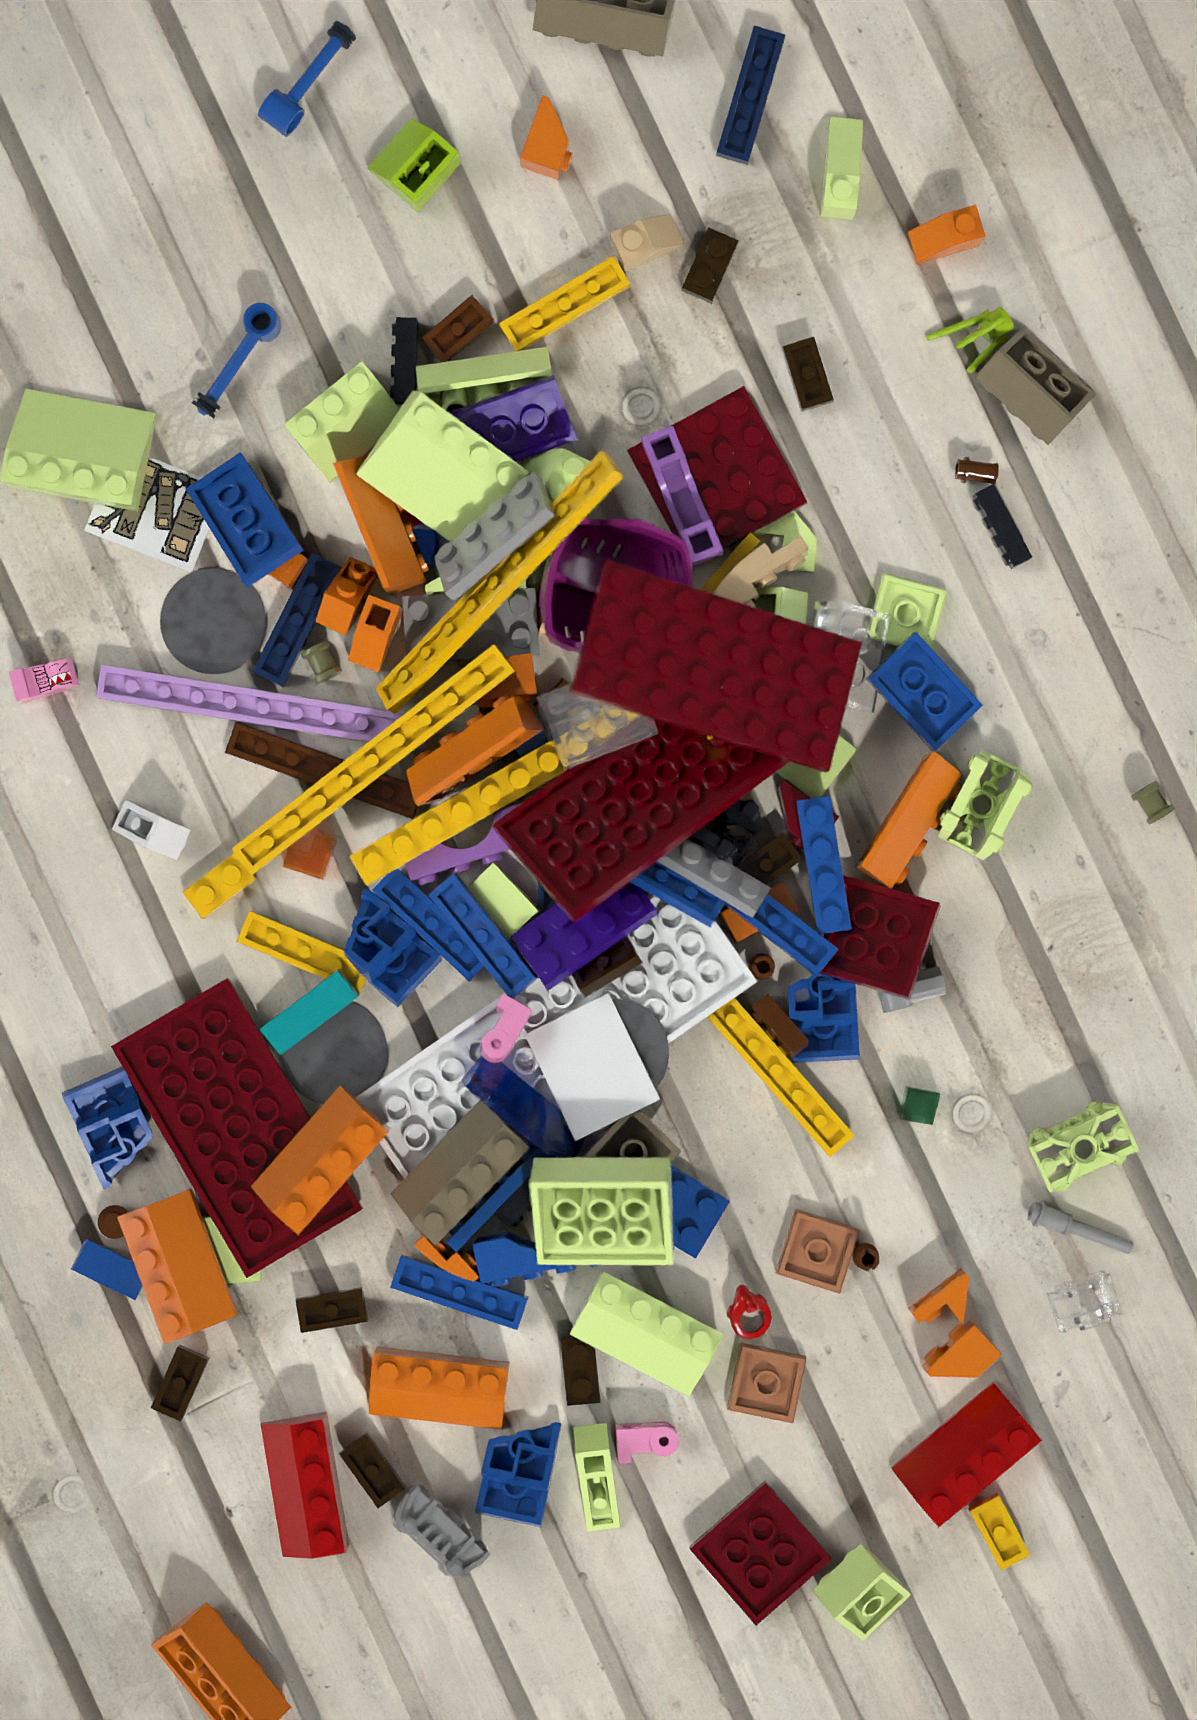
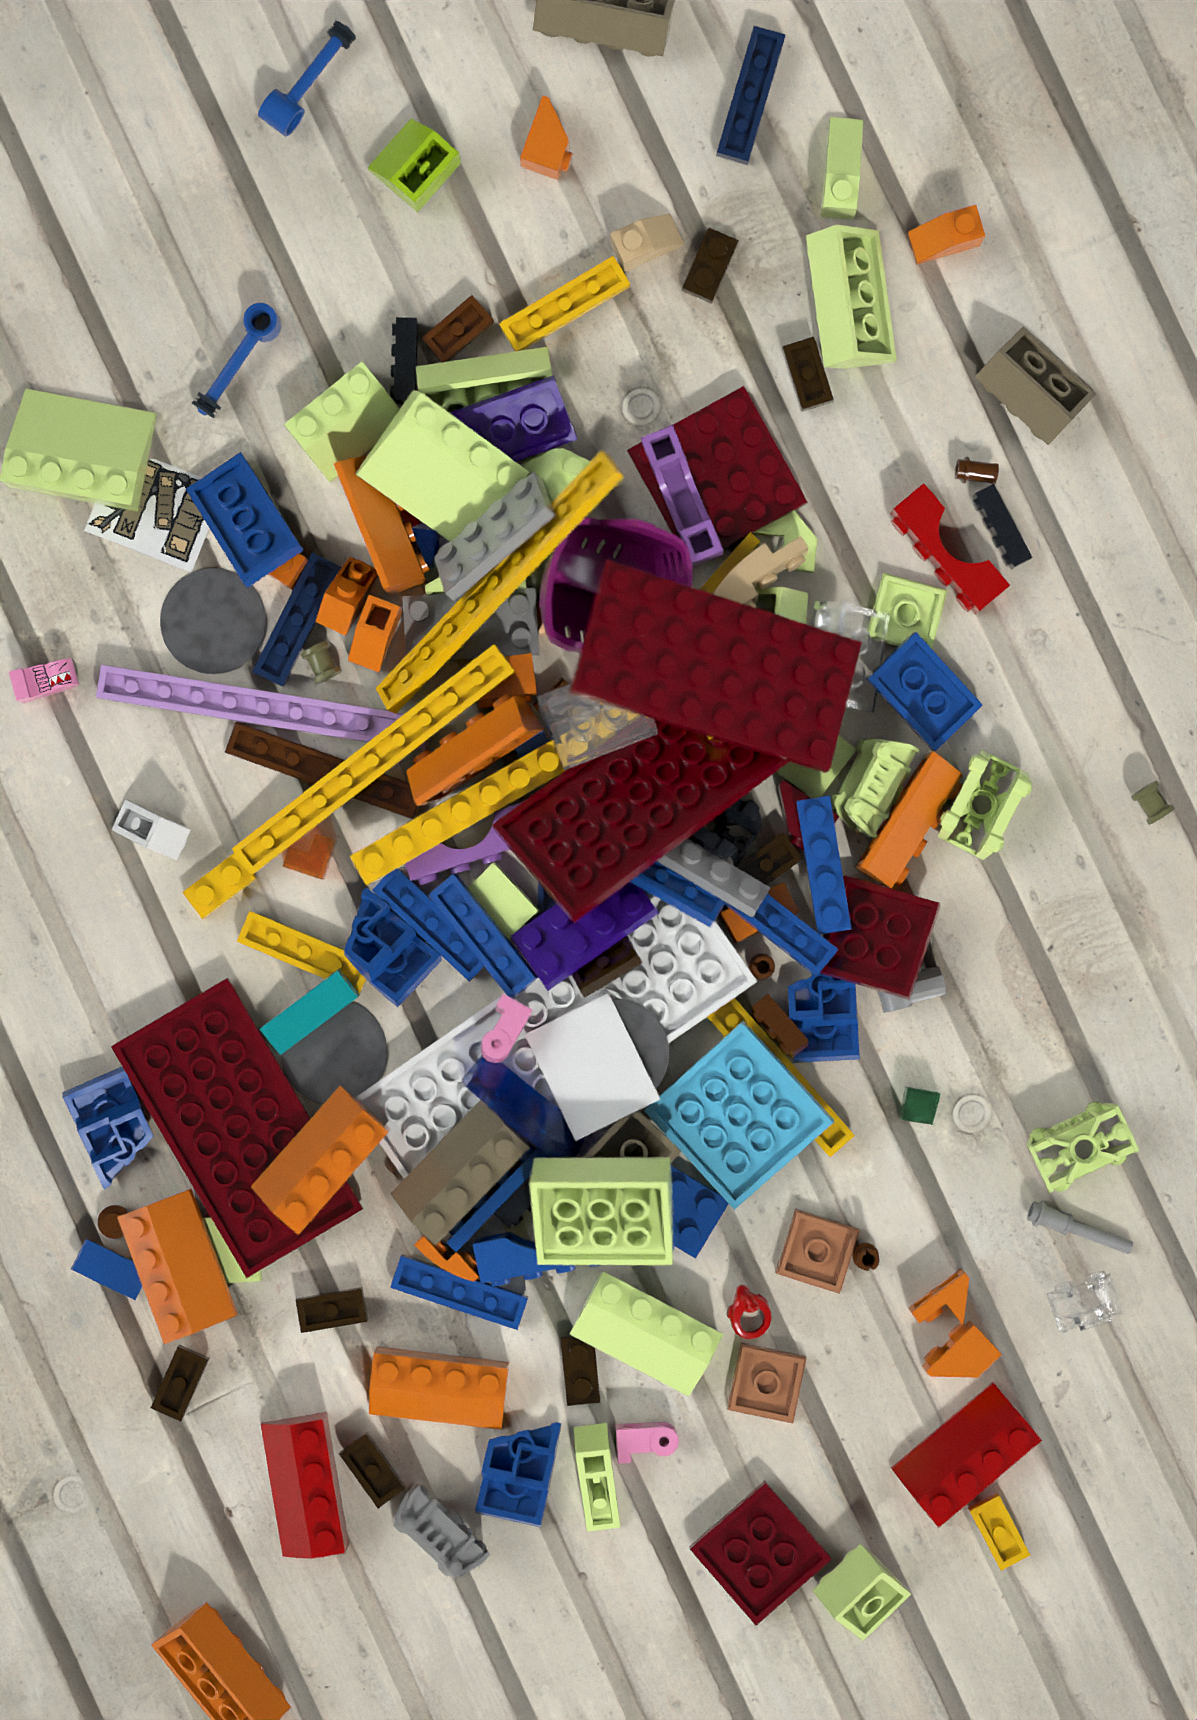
lime plant [926,307,1014,373] -> none
none -> medium azure plate [644,1021,834,1210]
none -> yellowish green slope [806,225,897,369]
none -> yellowish green piece [831,738,920,838]
none -> red arch [890,483,1010,615]

